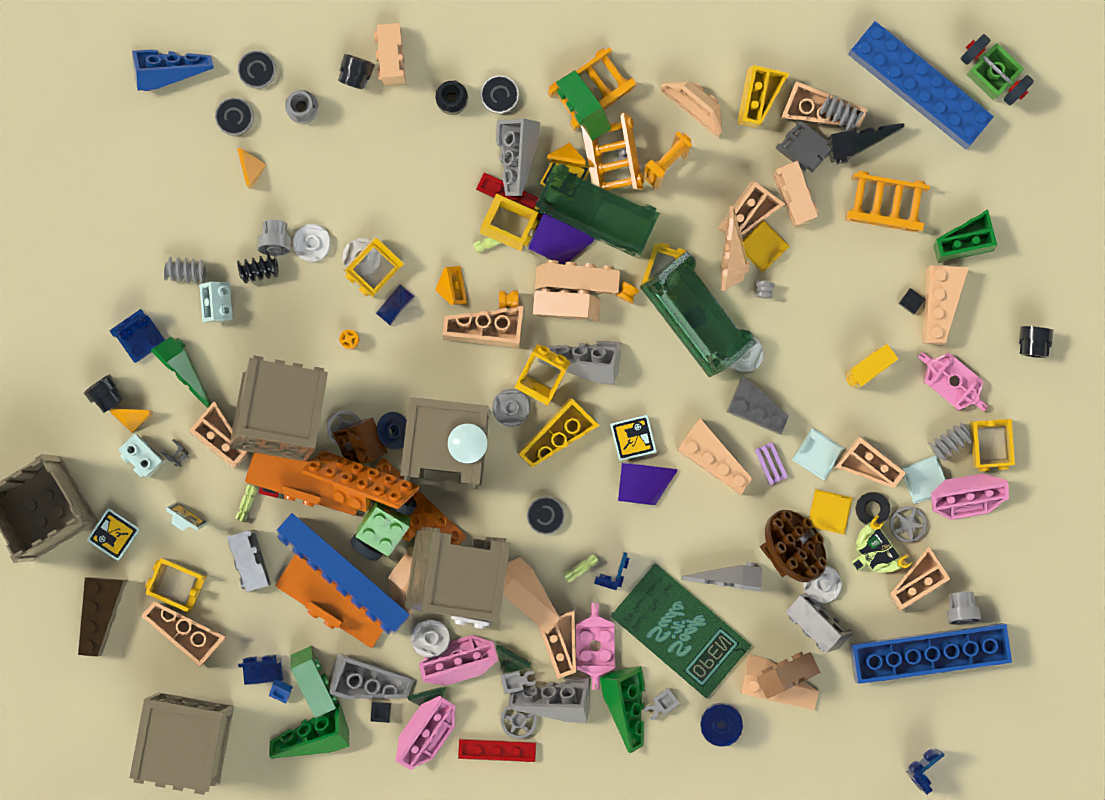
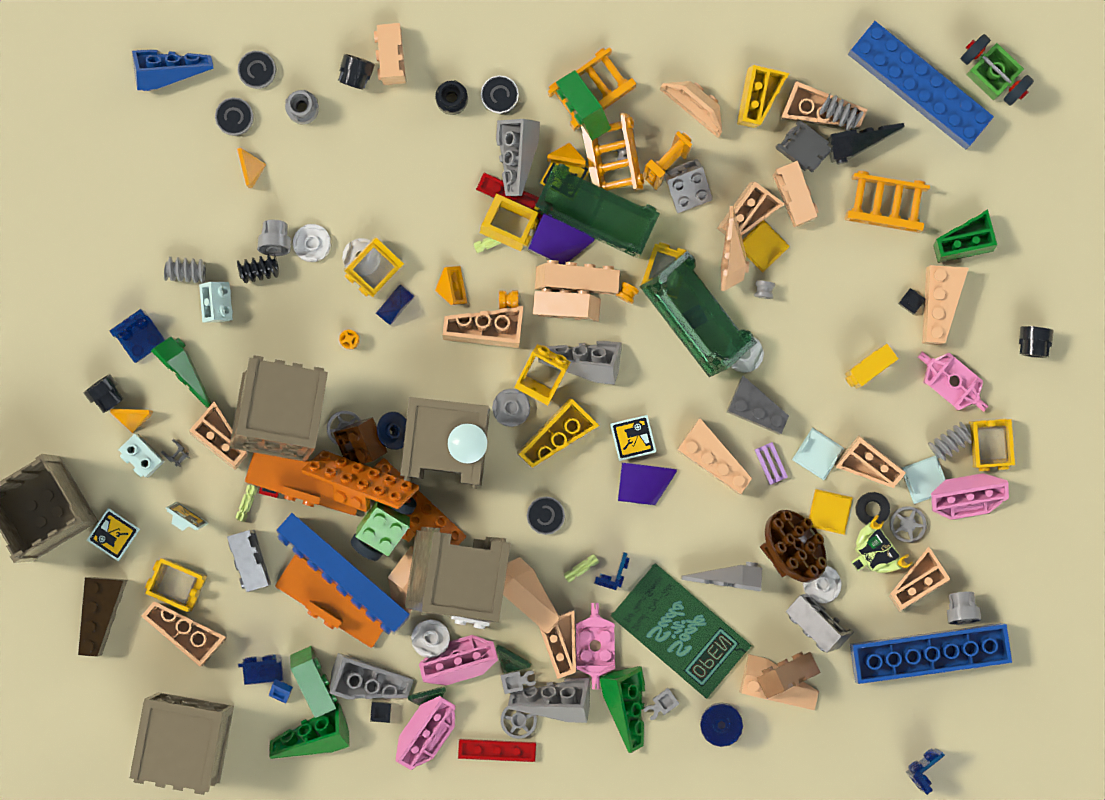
none -> light grey bracket [664,159,712,213]

